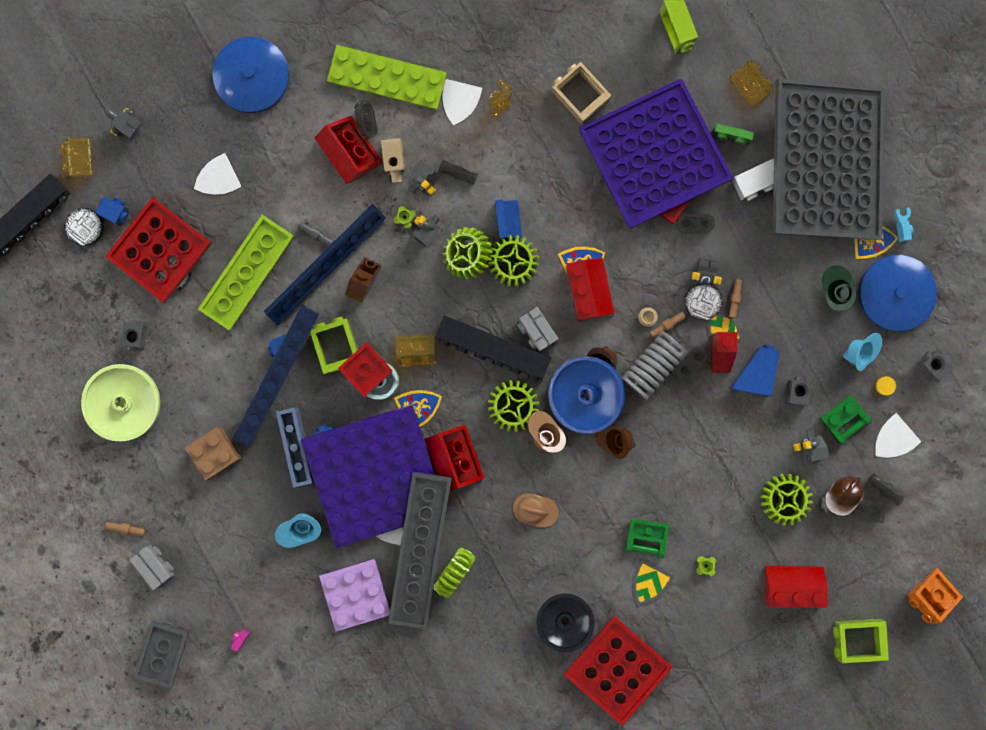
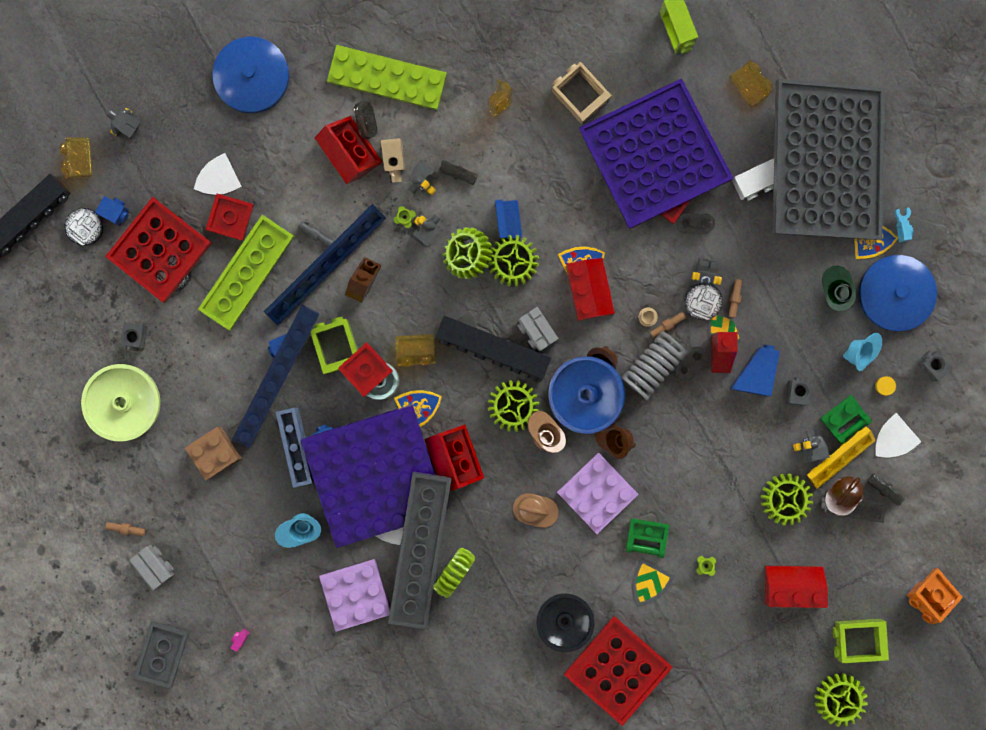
white sticker [442,79,482,126] -> none
bright green plate [712,124,754,145] -> none
none -> red plate [205,193,254,241]
none -> lavender plate [557,453,639,534]
none -> yellow plate [807,426,876,489]
none -> lime gear [814,673,868,727]

